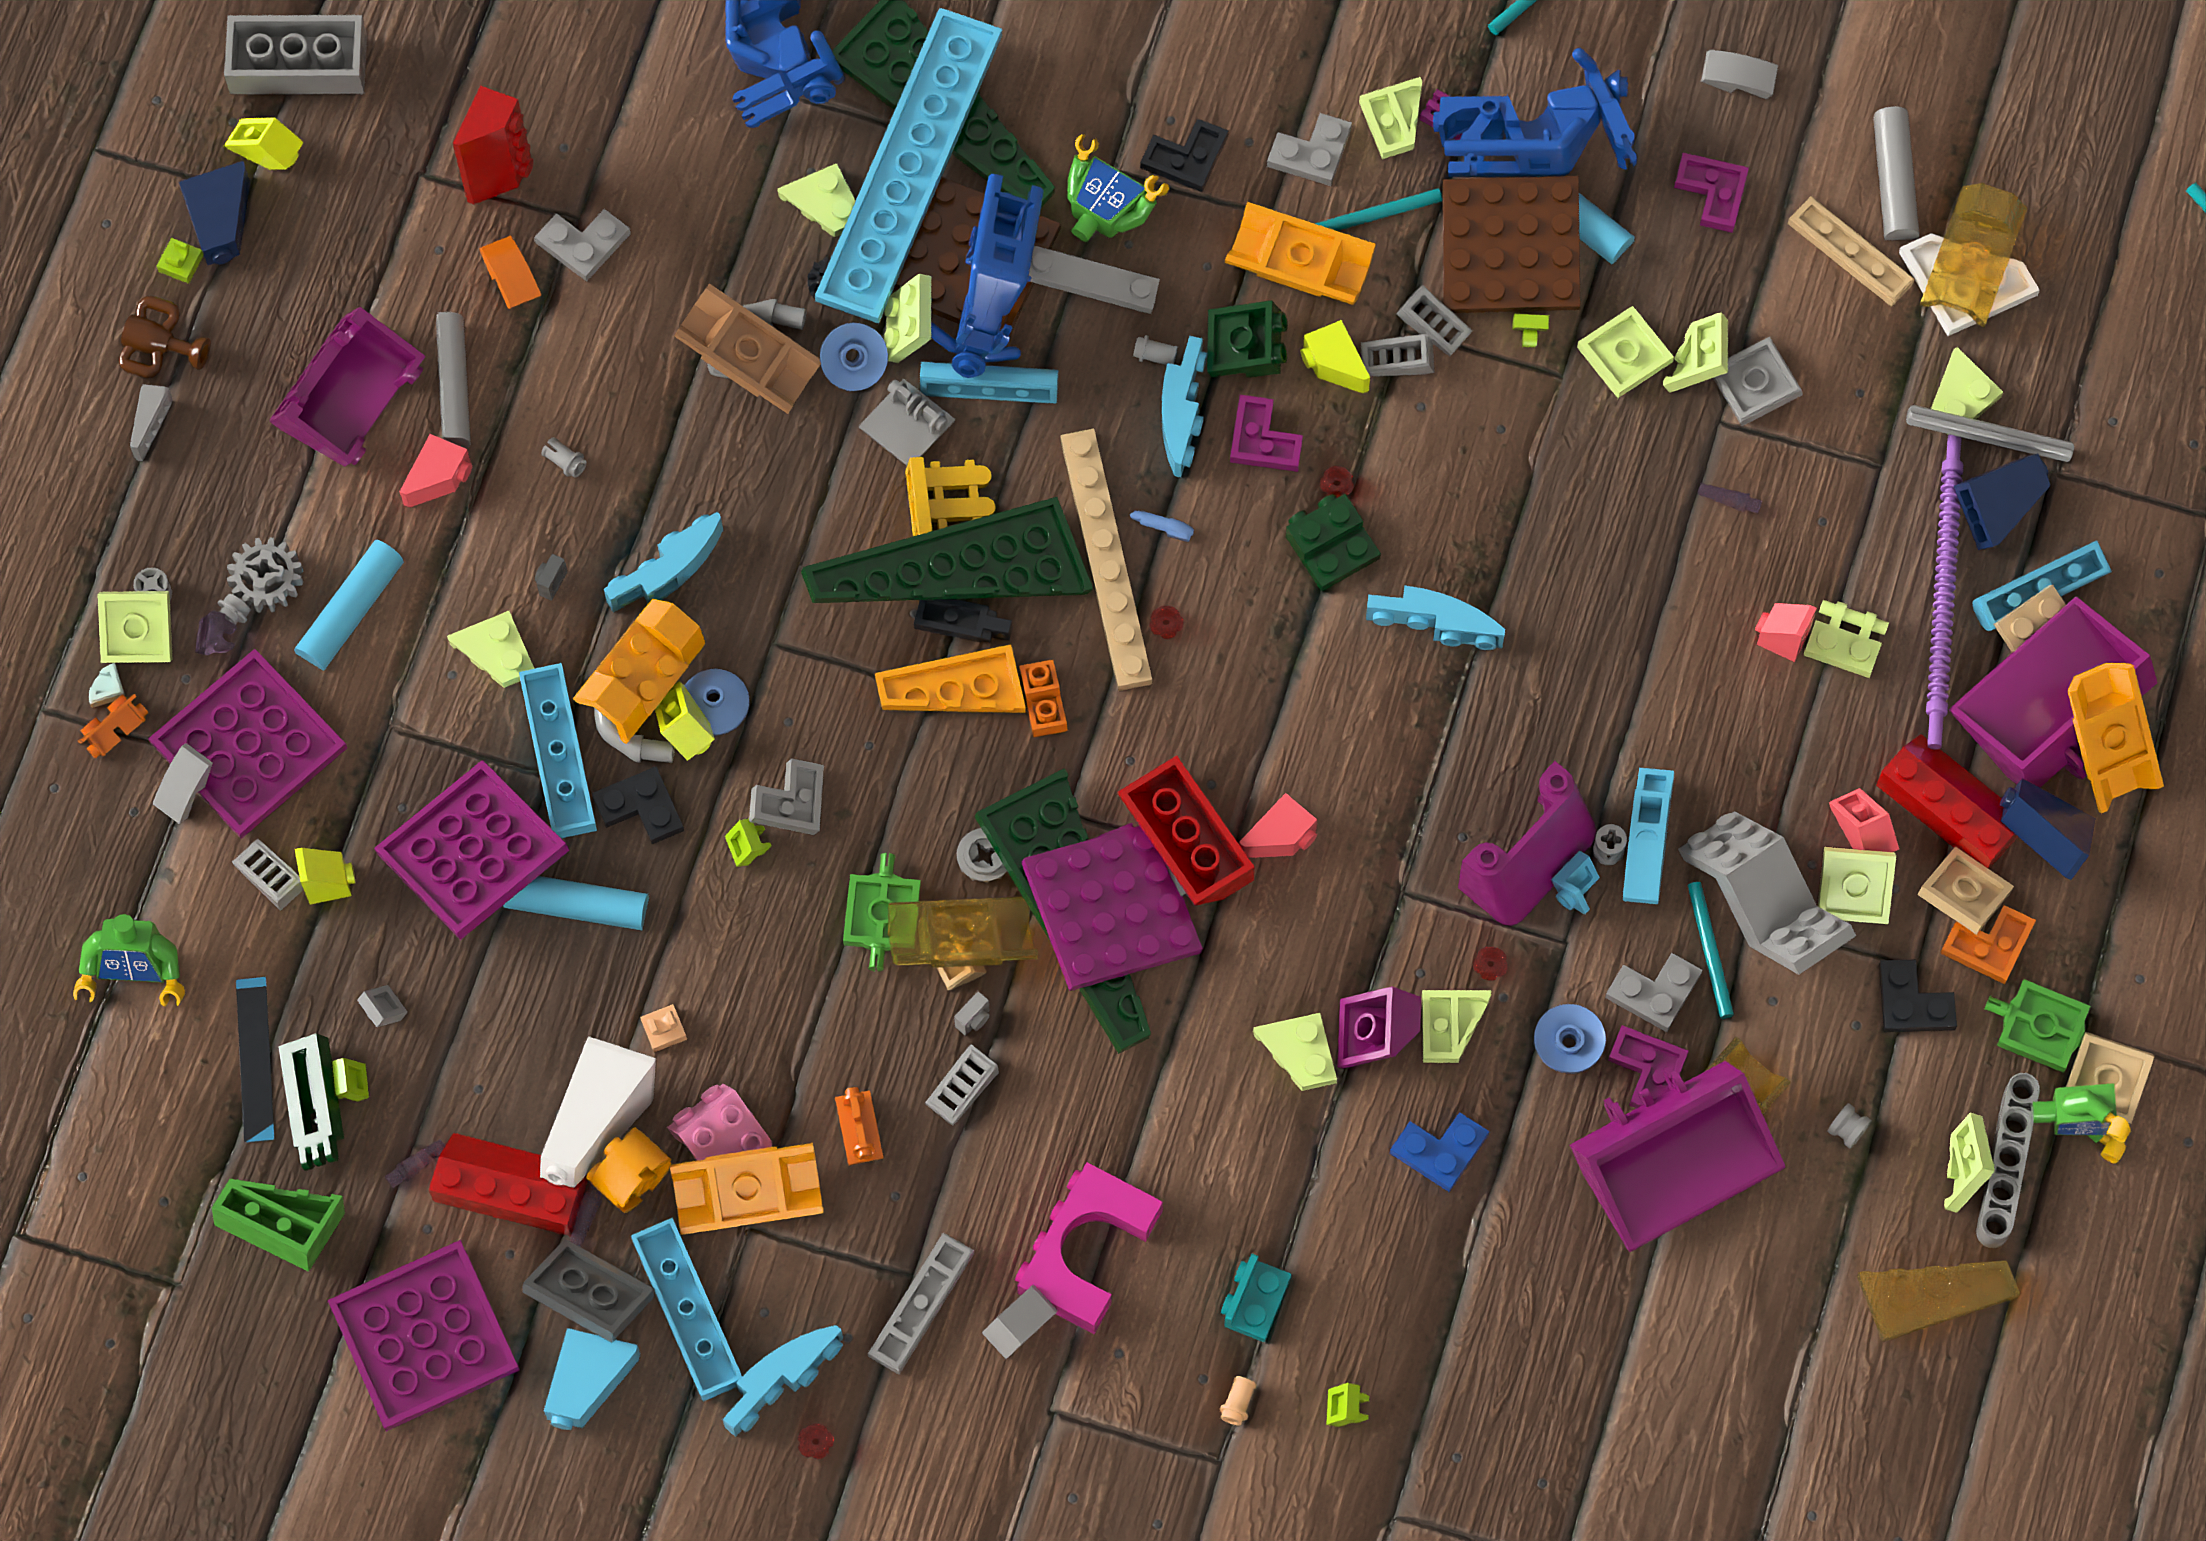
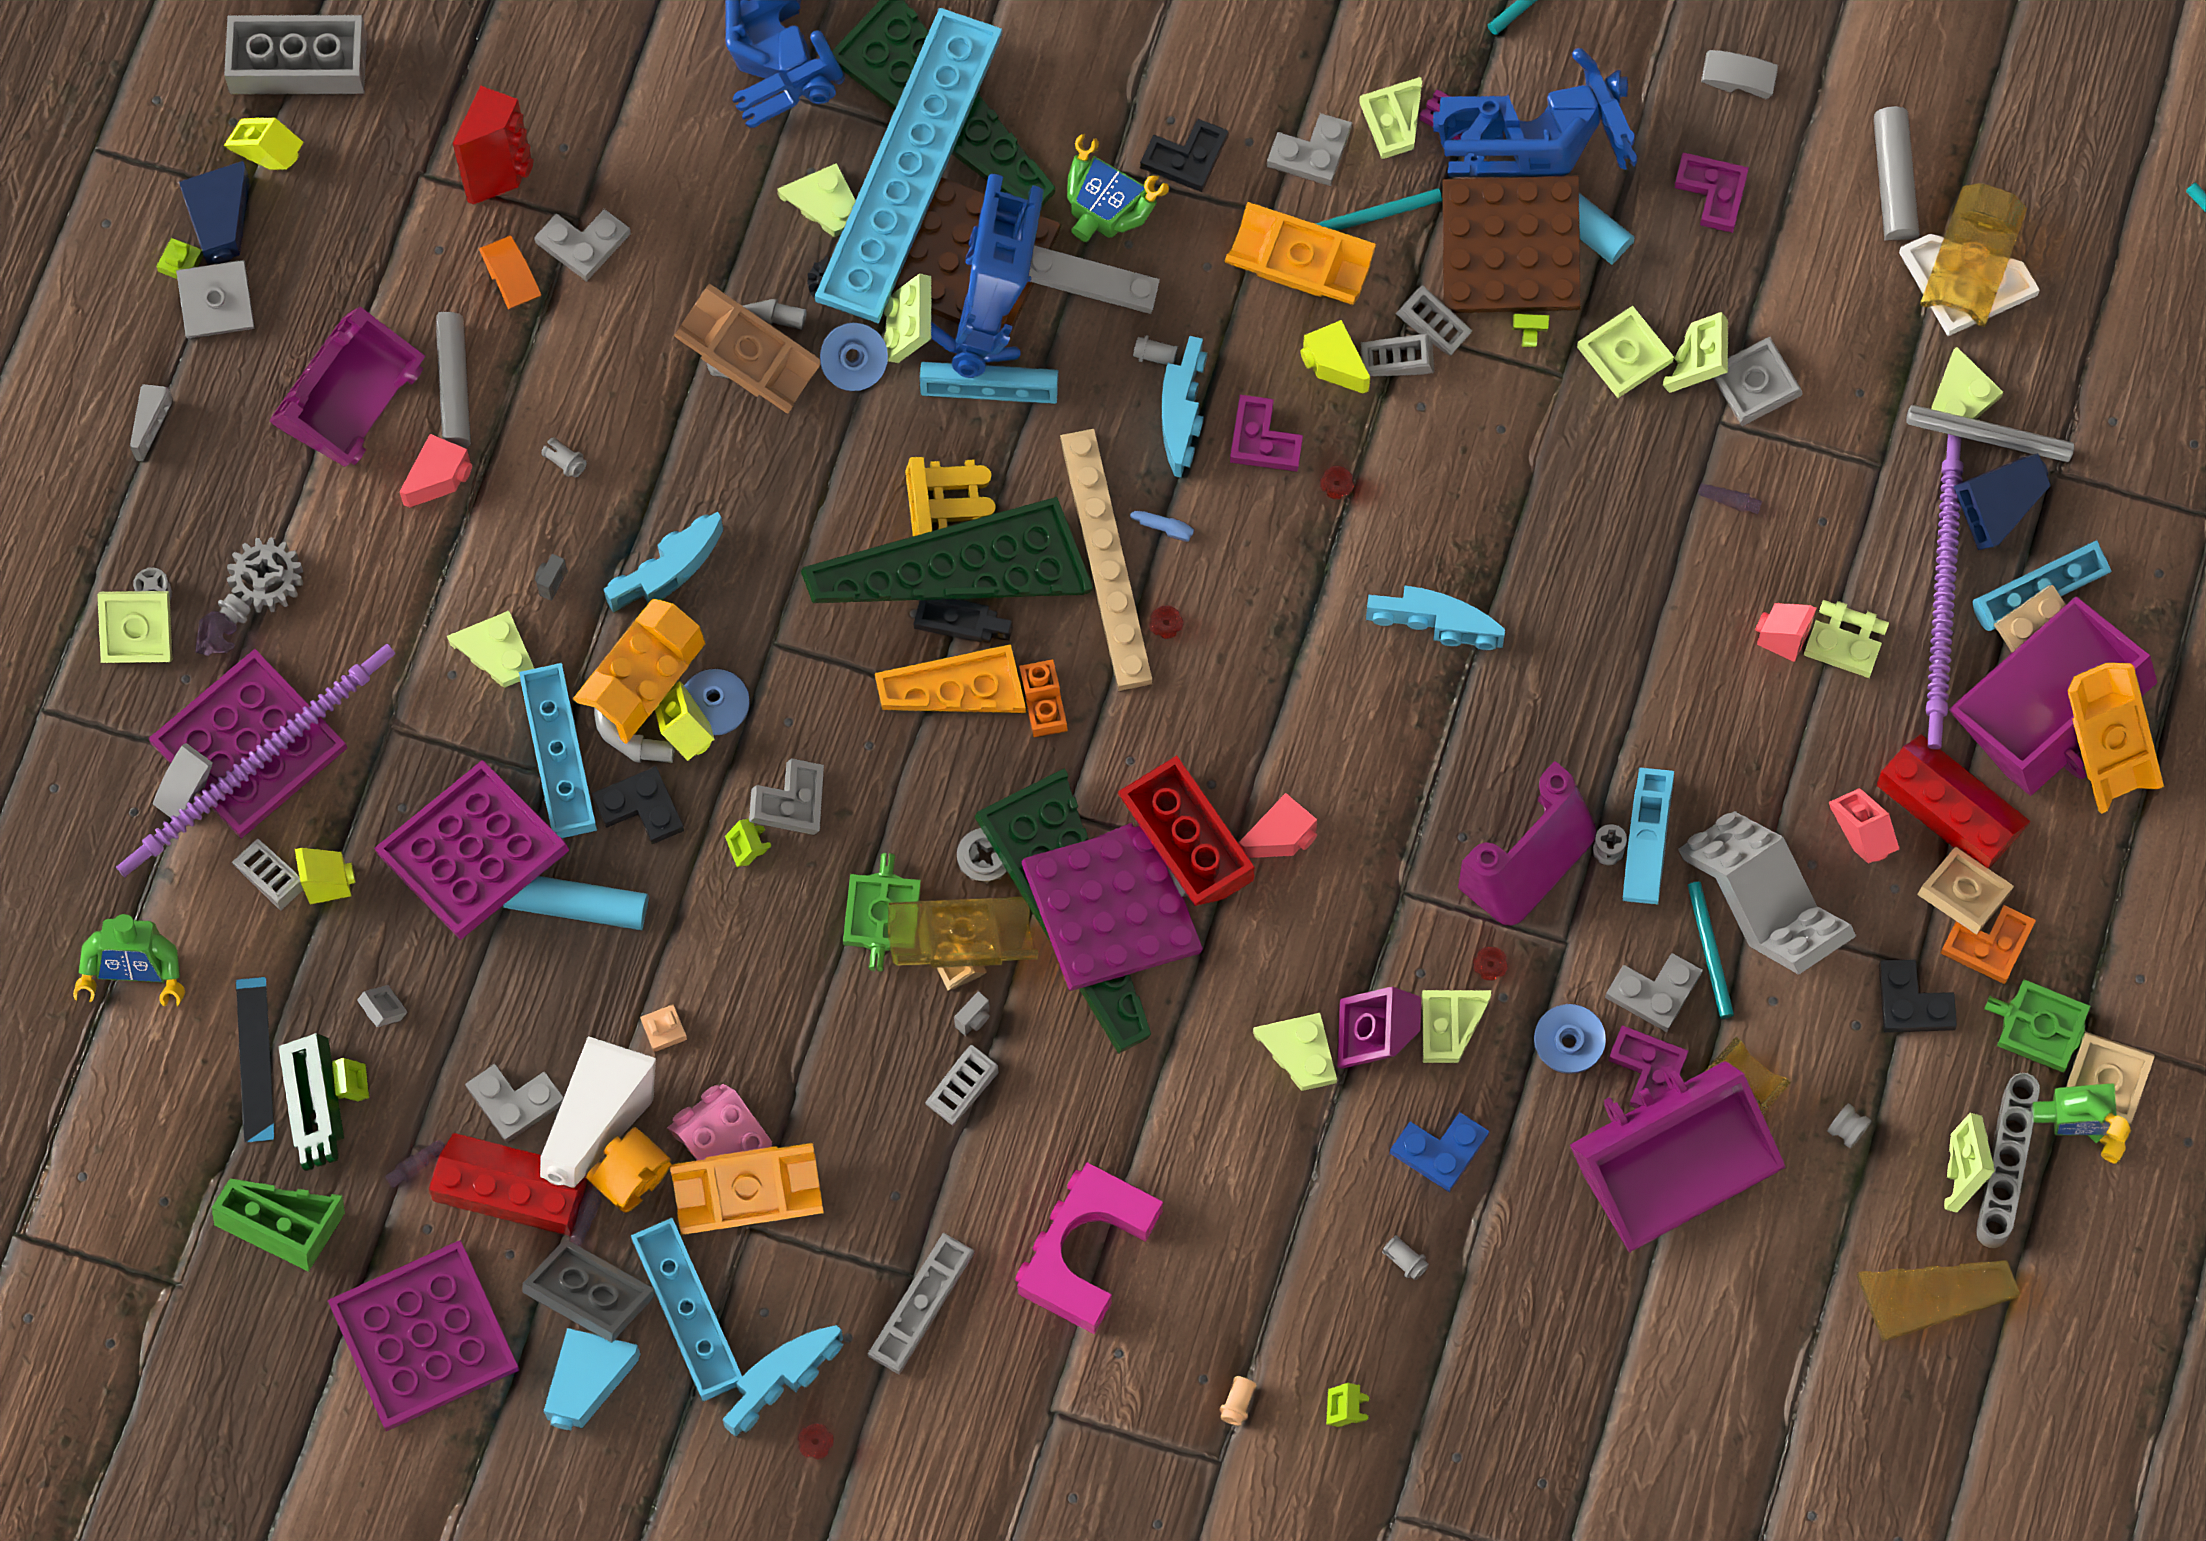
orange hinge [78,694,149,759] -> none
light aqua tile [89,663,125,708] -> none
reddish brown piece [119,296,211,378] -> none
medium azure brick [294,540,404,671] -> none
orange hinge [835,1087,884,1166] -> none
light grey hinge [859,379,955,466] -> none
light grey slope [982,1284,1058,1359] -> none
dark green plate [1207,300,1288,378] -> none
teal bracket [1221,1253,1292,1343] -> none
dark green plate [1286,494,1381,592] -> none
medium azure bracket [1551,851,1600,914] -> none
tan tile [1788,196,1915,307] -> none
yellowish green plate [1818,847,1896,924] -> none
dark blue slope [2000,778,2096,880] -> none
none -> medium lavender hose [116,644,395,878]
none -> light grey plate [176,260,255,339]
none -> light grey plate [465,1064,564,1143]
none -> light grey pin [1382,1235,1429,1280]

